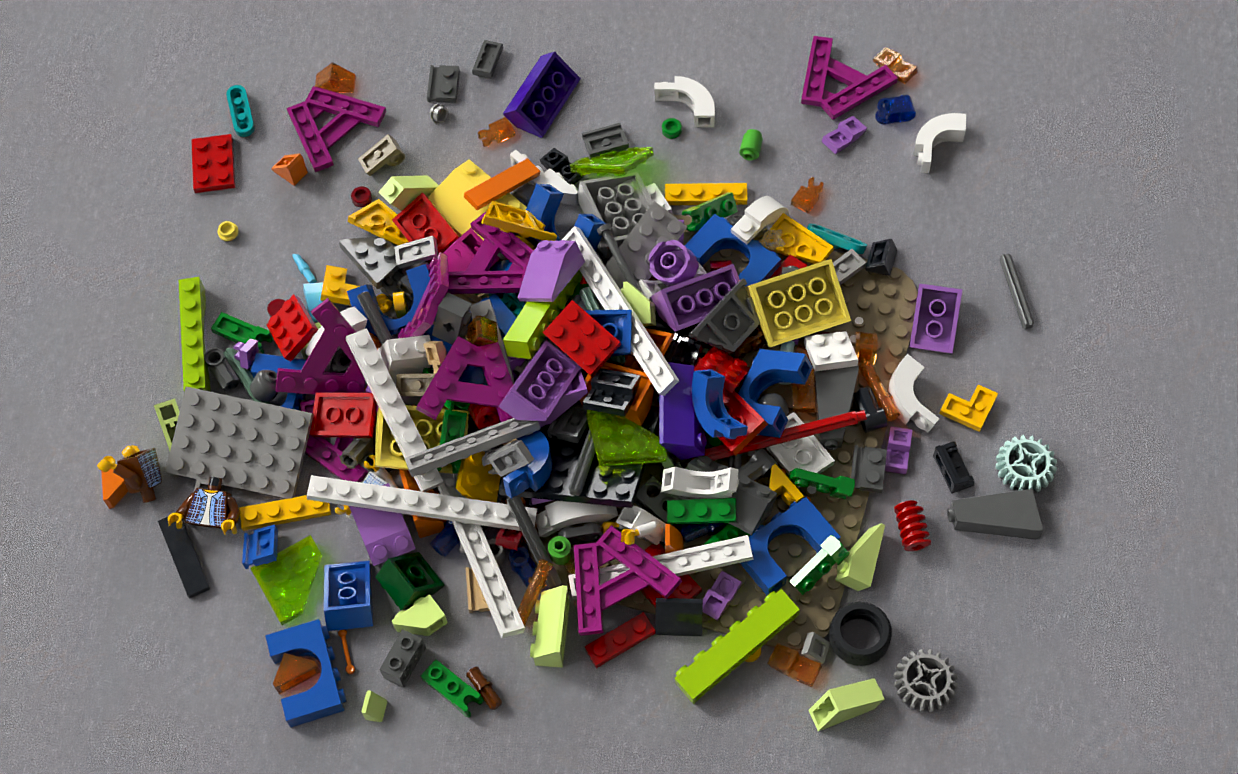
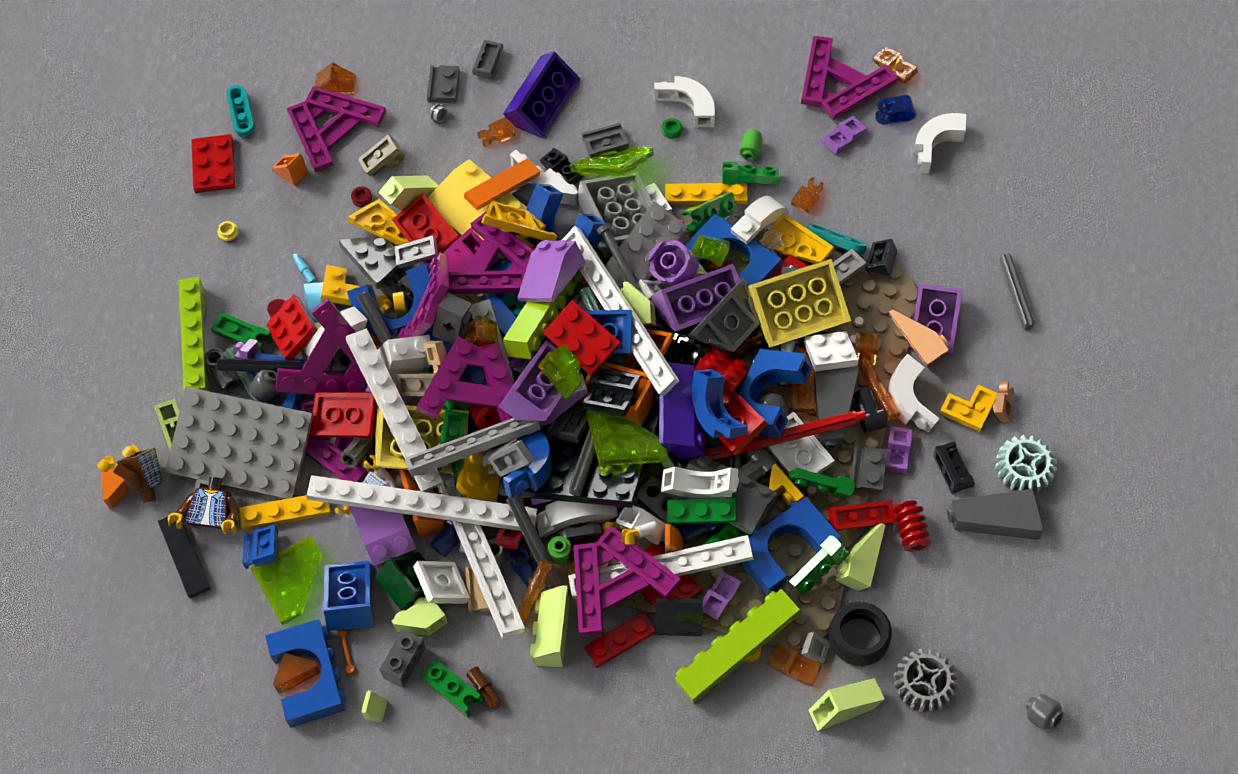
none -> black axle [216,358,302,373]
none -> white plate [413,561,470,604]
none -> clear neon green slope [538,344,580,400]
none -> clear neon green slope [691,234,730,267]
none -> green plate [722,161,779,185]
none -> red plate [828,500,897,531]
none -> light nougat slope [889,309,949,367]
none -> medium nougat plate [993,381,1014,423]
none -> dark grey head [1026,694,1063,730]

